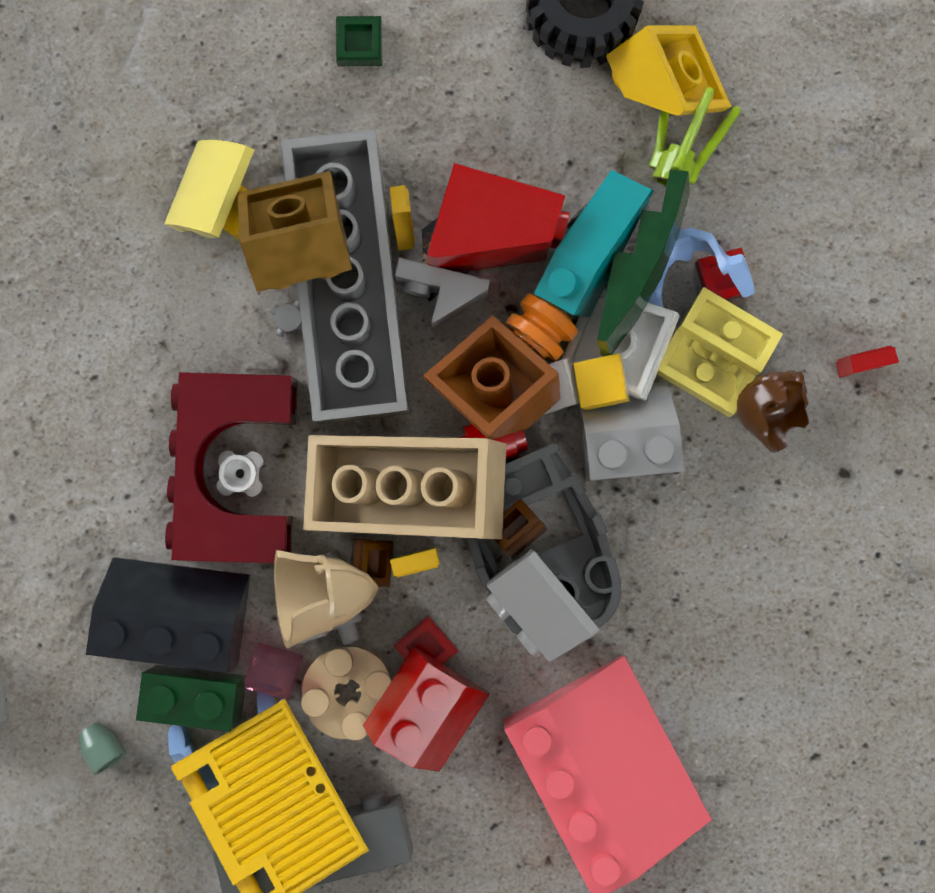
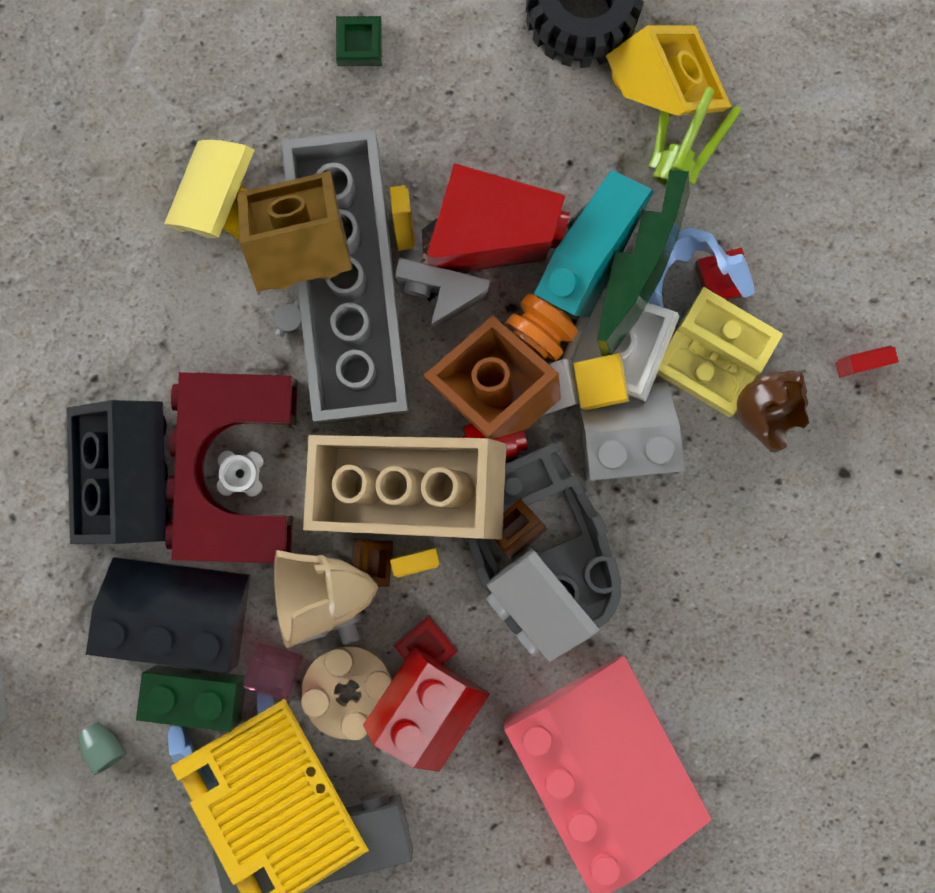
none -> black slope [66,400,169,544]

